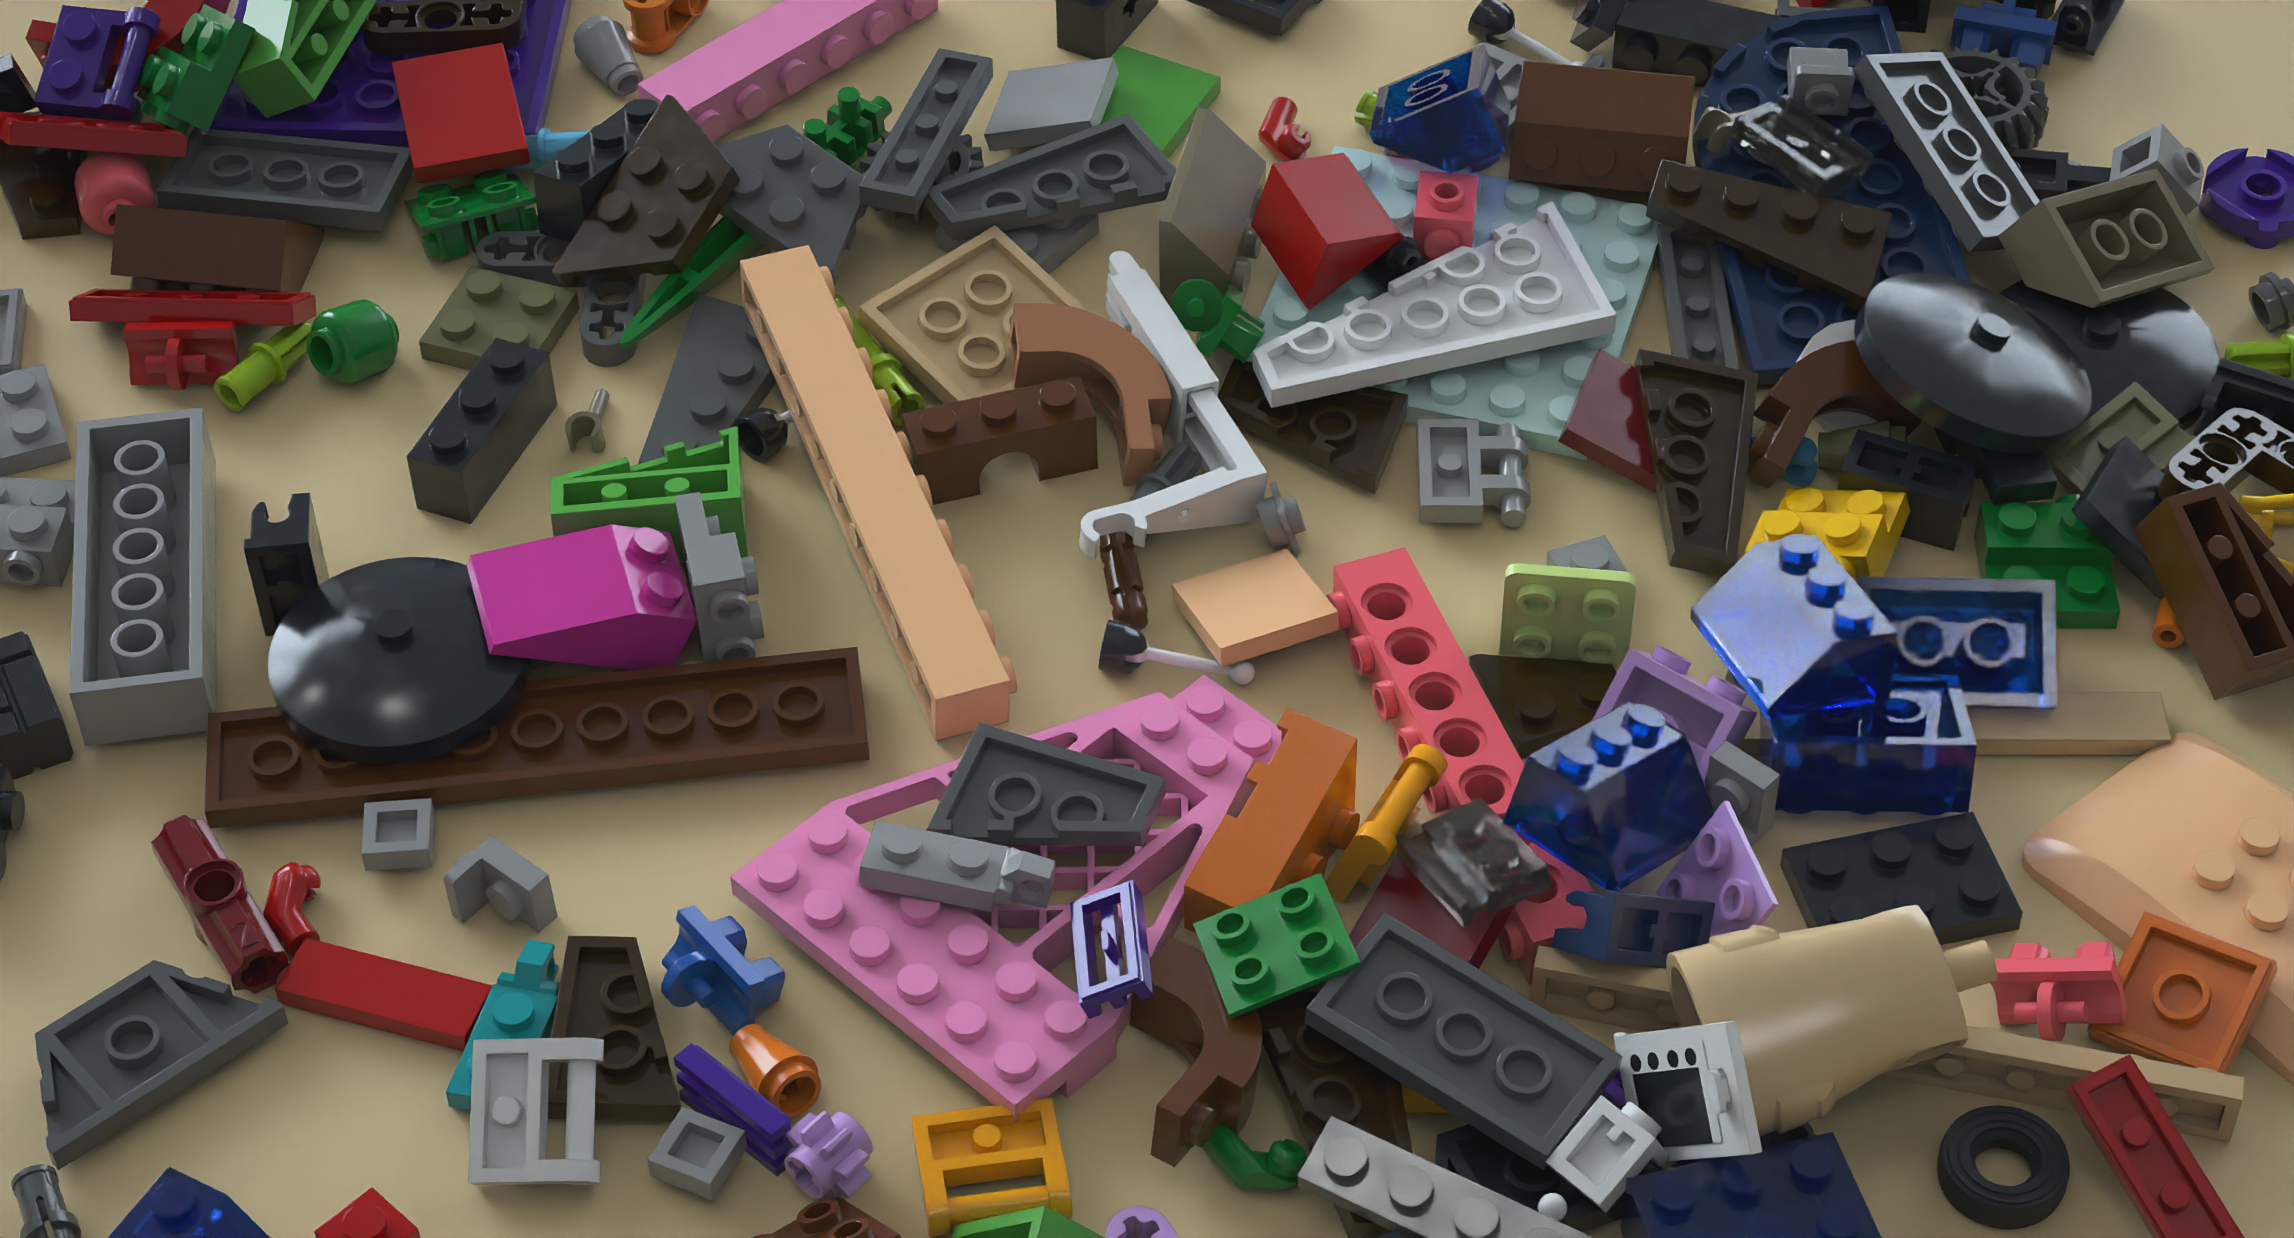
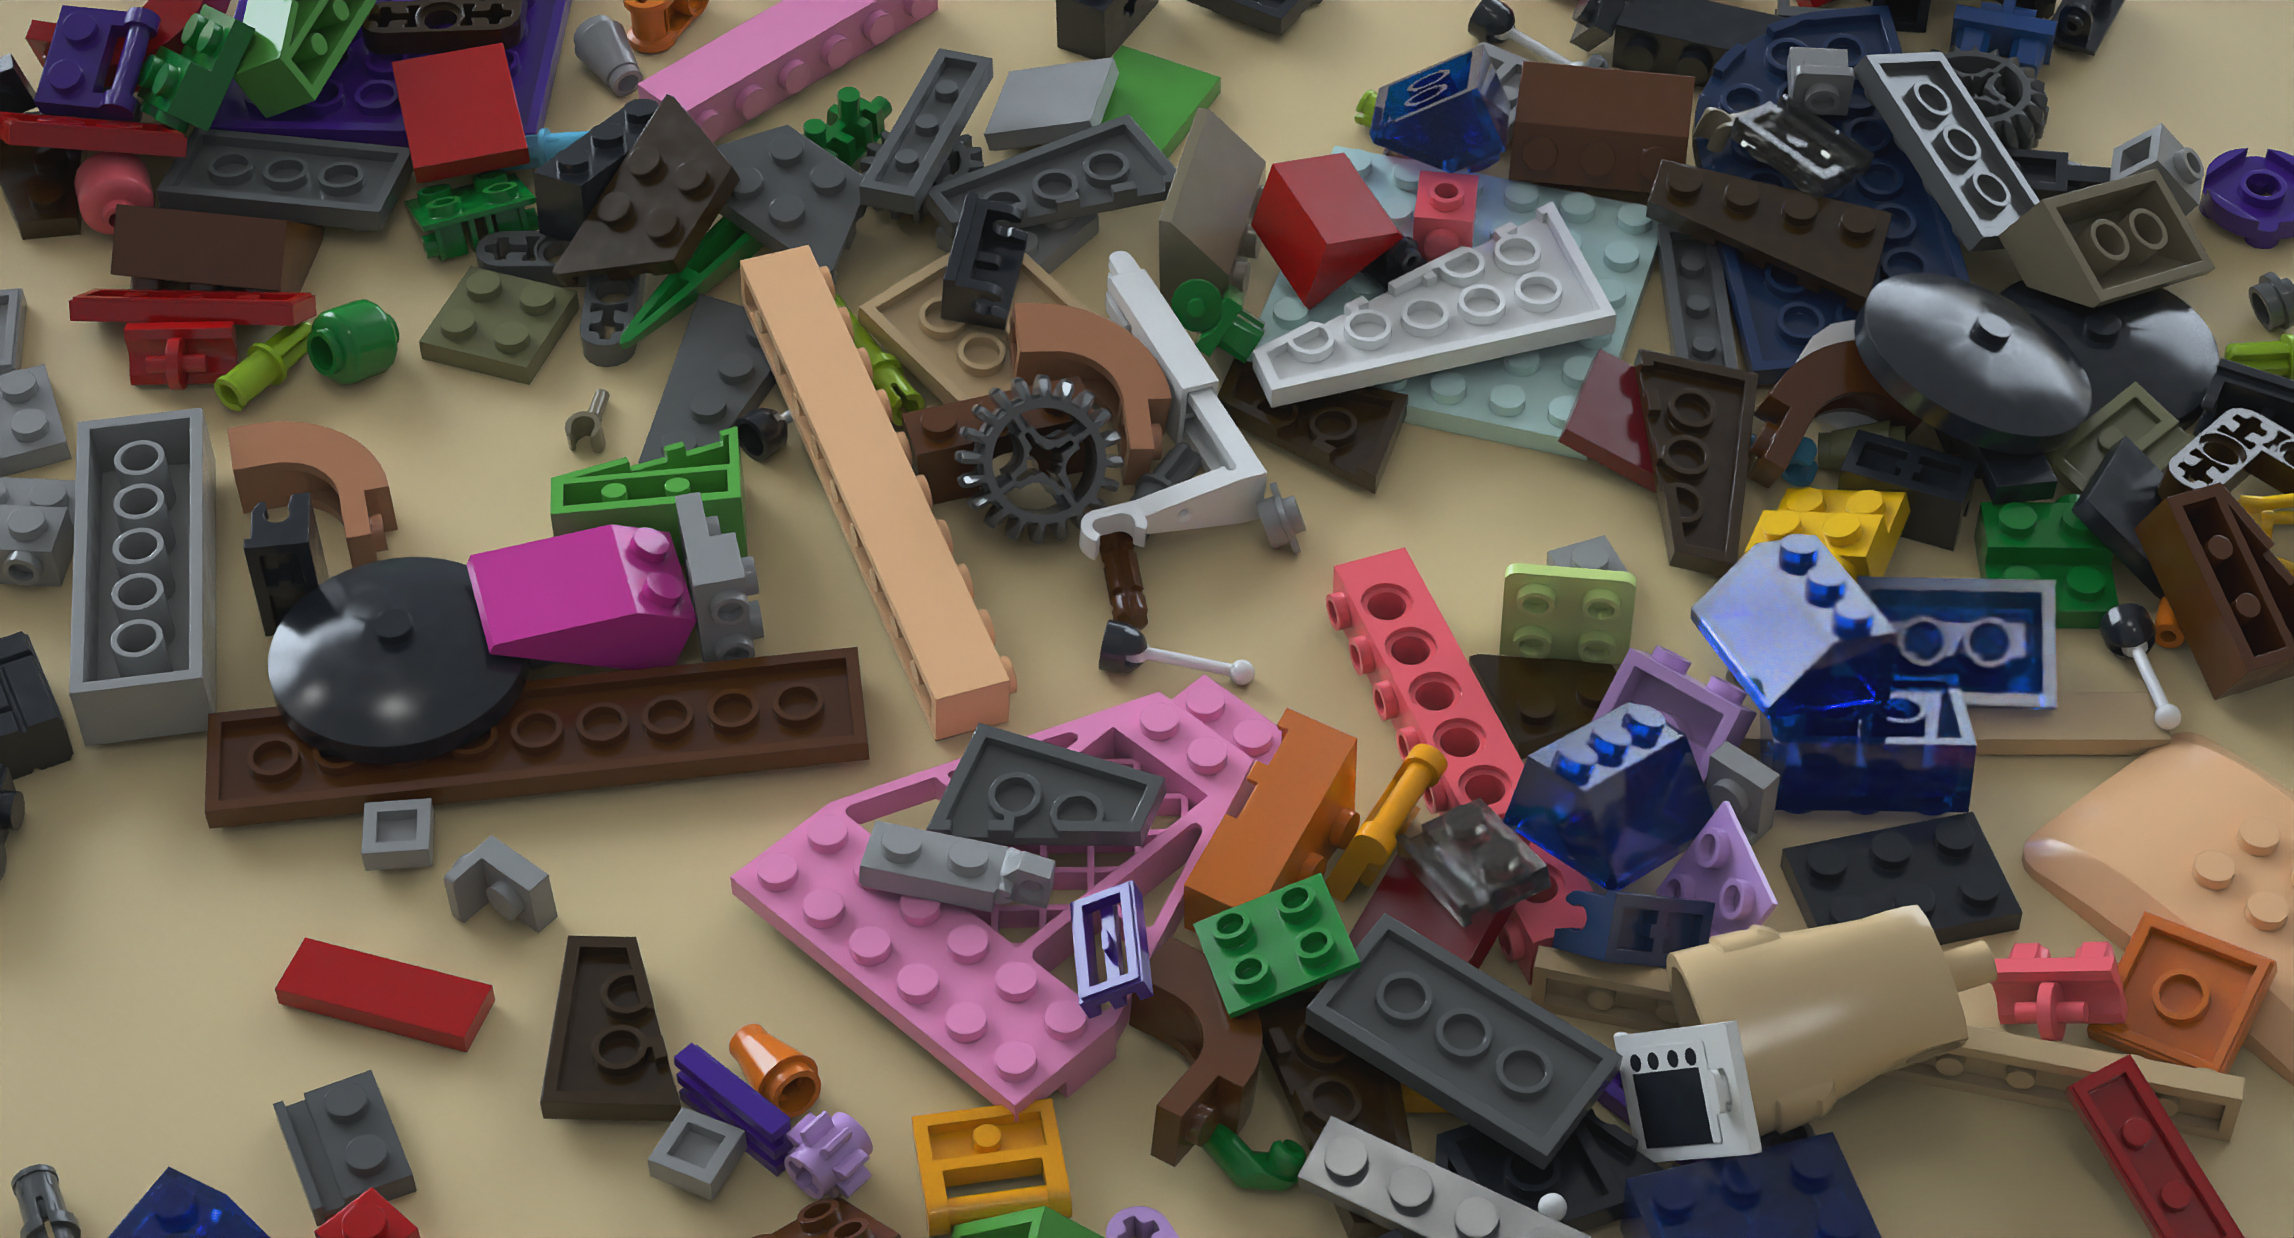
dark grey wing [35,960,288,1170] -> none
dark red piece [151,814,289,994] -> none
red arm [263,862,321,957] -> none
black brick [406,337,557,524] -> none
teal hinge [446,939,560,1111] -> none
white plate [468,1037,604,1185] -> none
blue hips [661,905,785,1036] -> none
light nougat tile [1172,549,1340,667] -> none
red arm [1258,97,1311,162] -> none
light grey plate [1416,419,1531,527] -> none
white bracket [1545,1095,1669,1213] -> none
black tyre [1937,1105,2070,1229] -> none
none -> nougat arch [227,421,398,568]
none -> dark grey plate [273,1070,417,1227]
none -> black hinge [941,192,1028,330]
none -> dark grey gear [955,374,1124,544]
none -> hinge [2099,603,2181,730]

